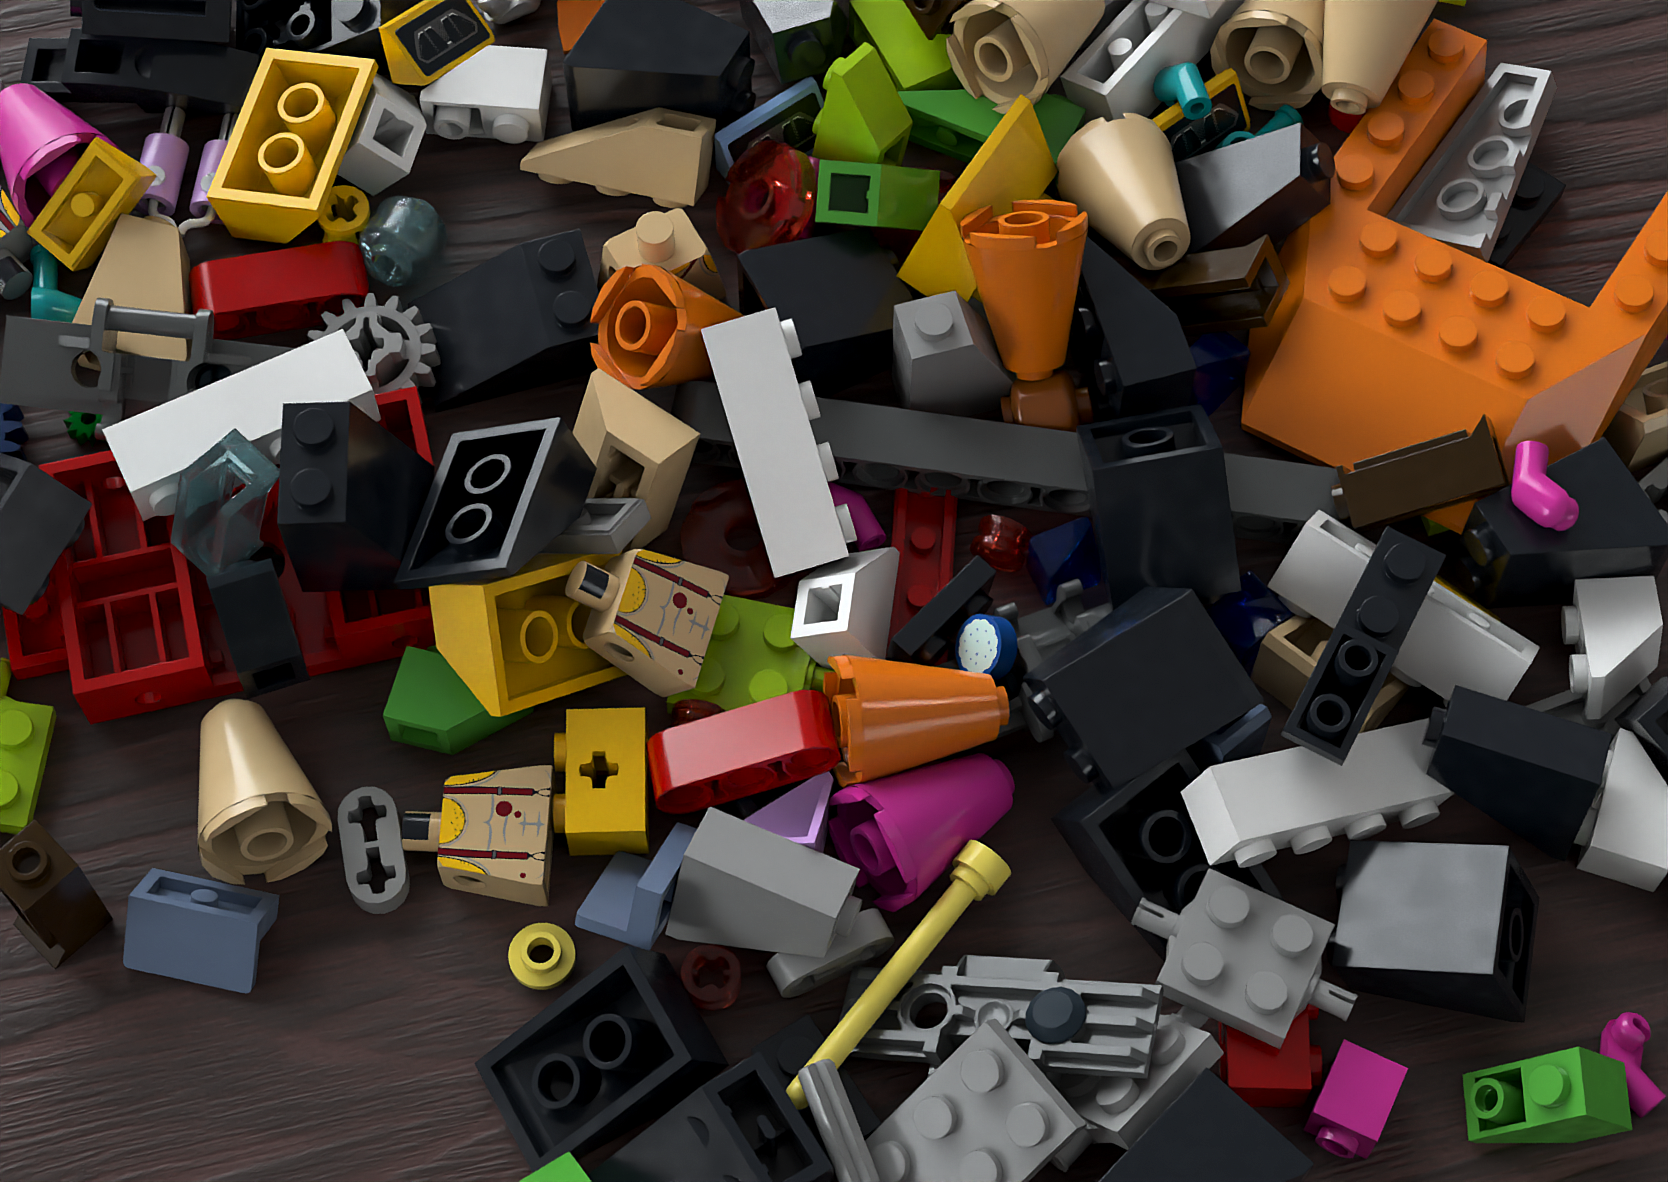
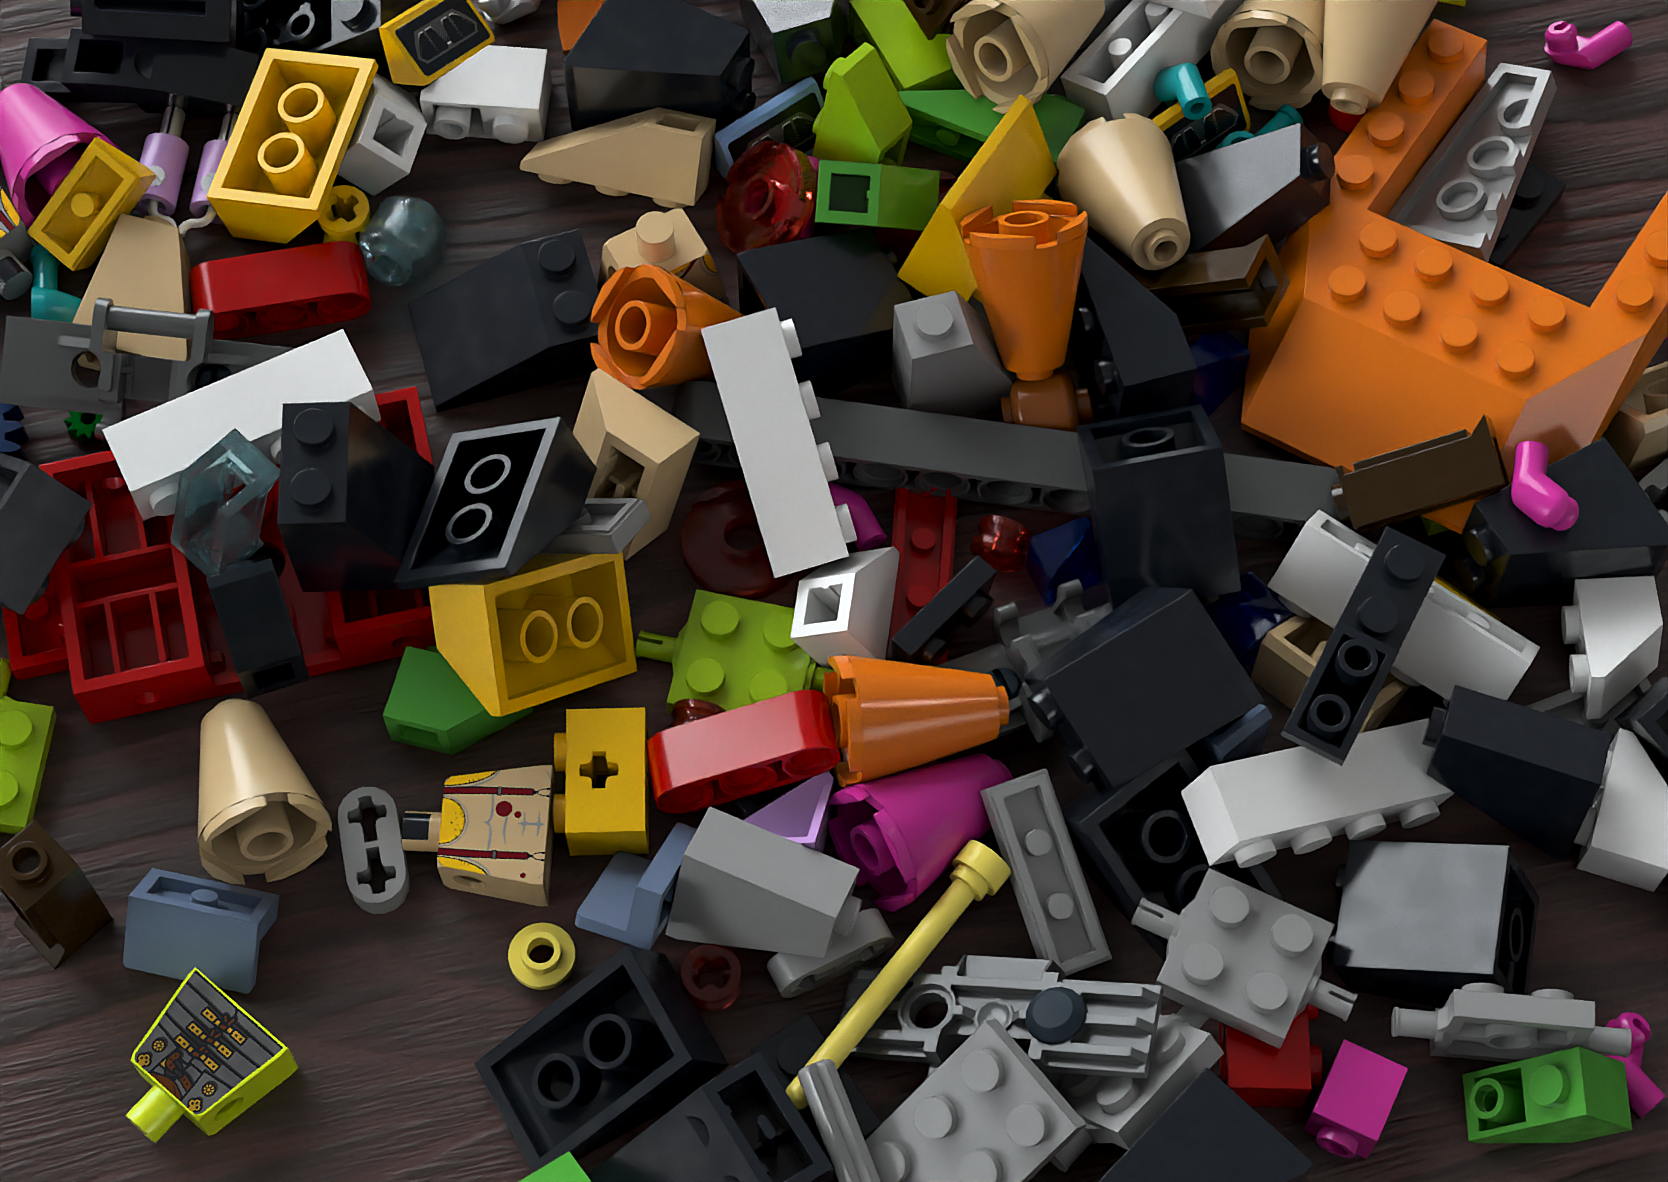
light grey gear [307,293,441,404] -> none
tan torso [565,549,729,698] -> none
tile [955,614,1017,681] -> none
none -> torso [125,967,299,1143]
none -> light grey tile [980,768,1112,976]
none -> light grey plate [1391,983,1632,1063]
none -> dark pink arm [1544,21,1633,70]

